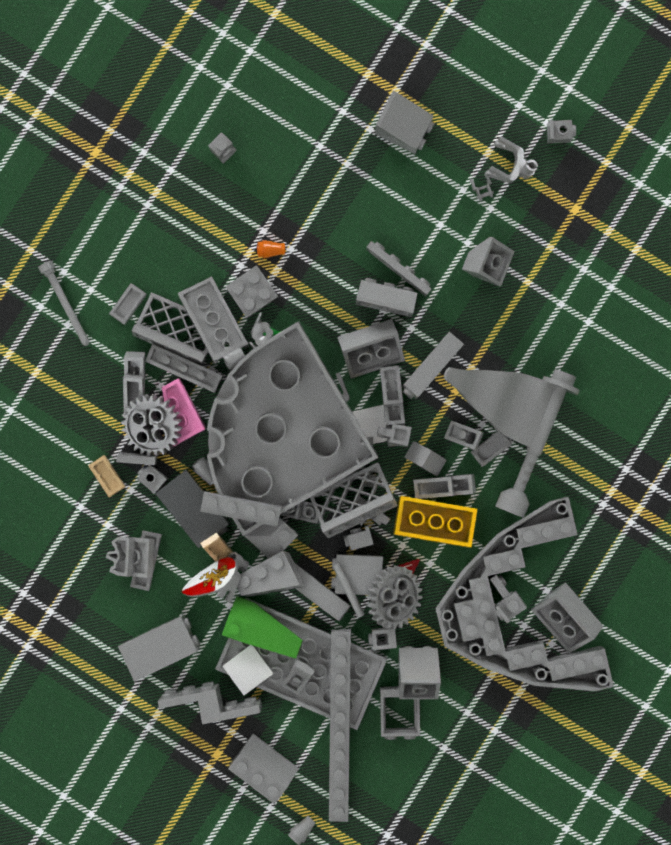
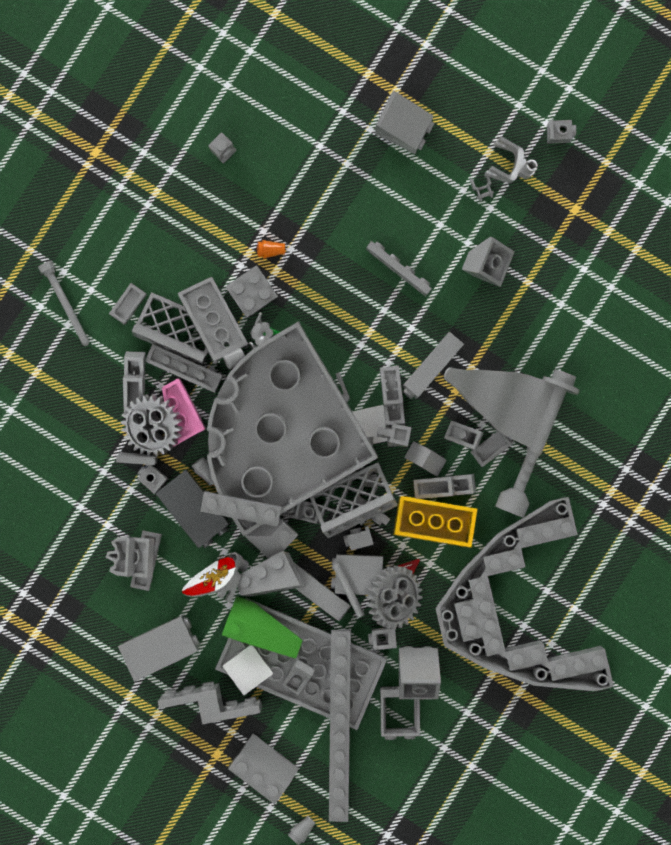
tan plate [88,455,126,497] -> none
tan plate [200,533,233,562] -> none
light grey slope [338,319,405,378] -> none
light grey slope [356,278,417,317] -> none
light grey plate [488,574,513,599] -> none
light grey bracket [495,591,527,623] -> none
light grey slope [531,582,603,653] -> none

